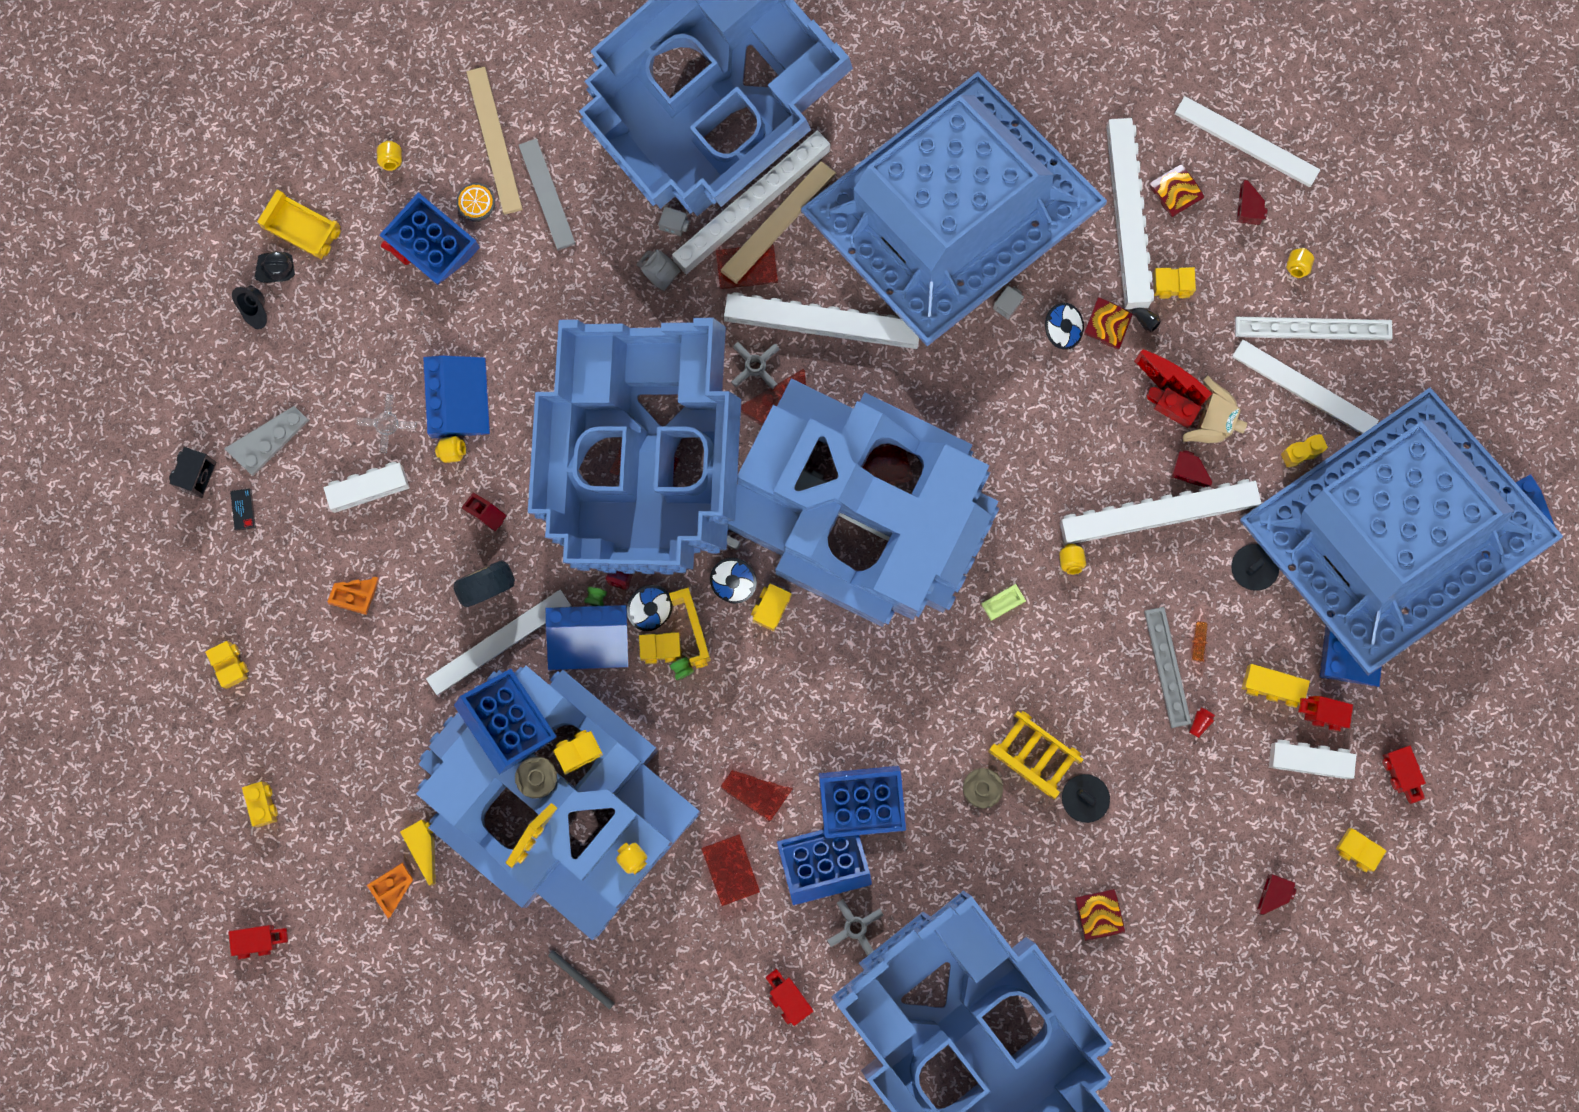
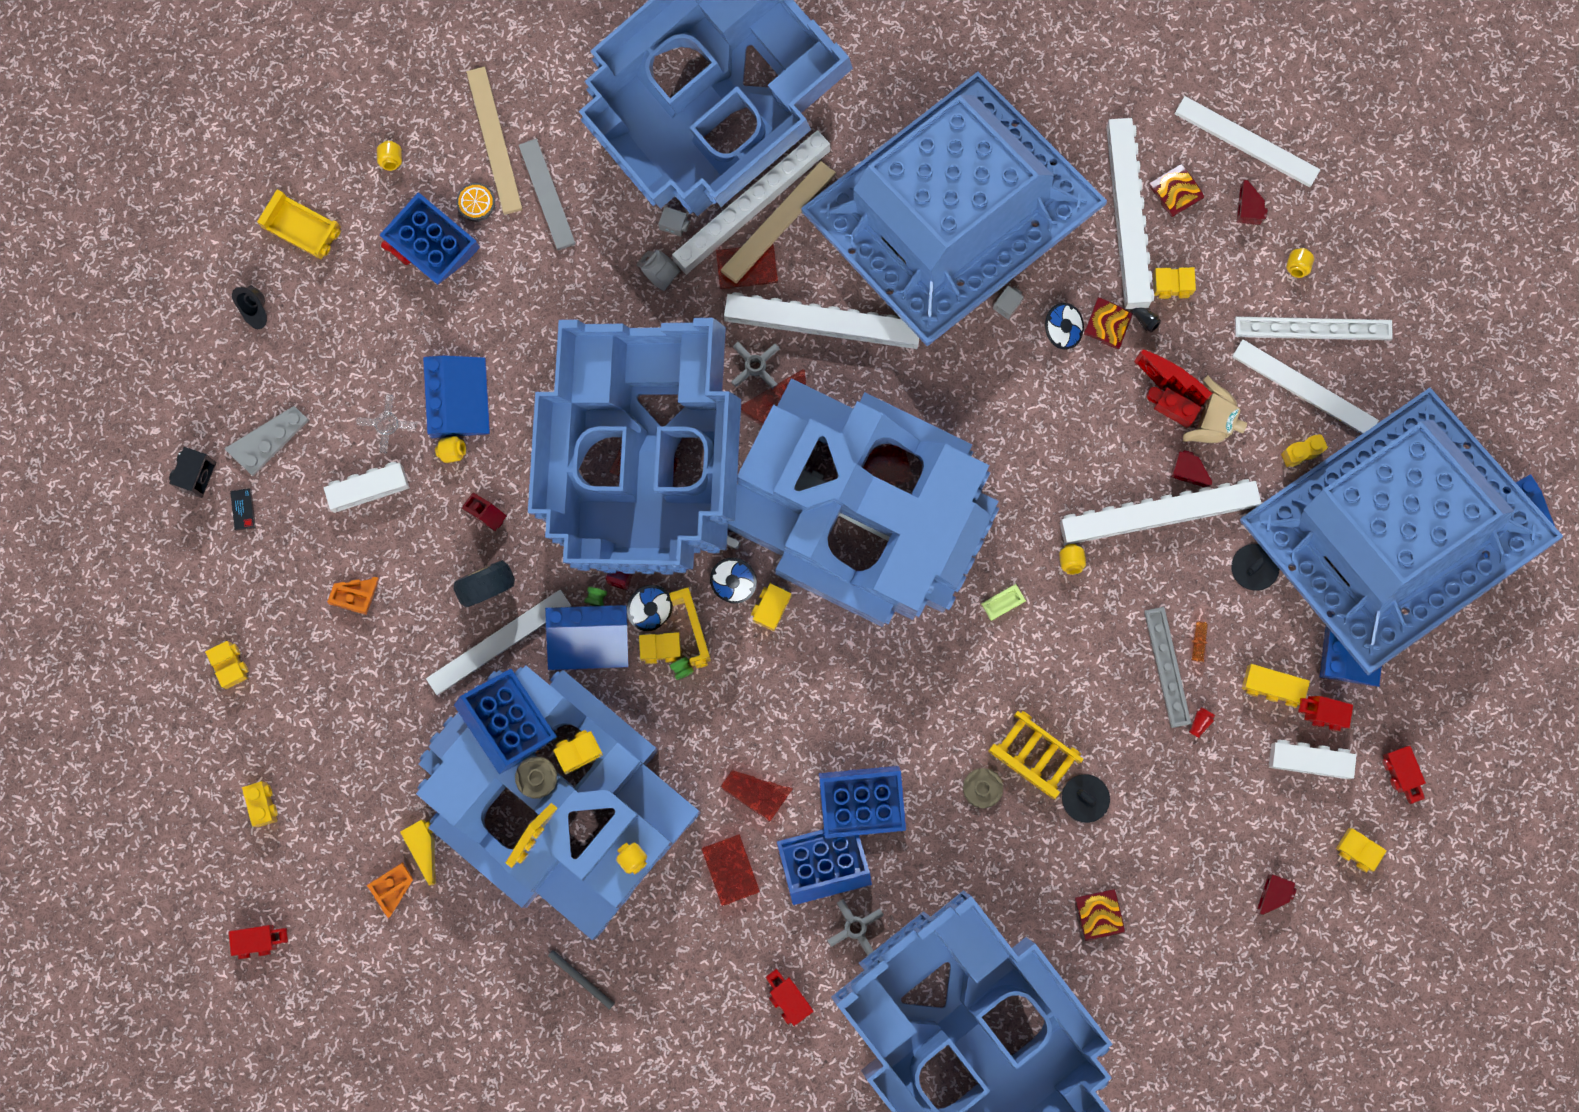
black piece [254,251,295,283] -> none

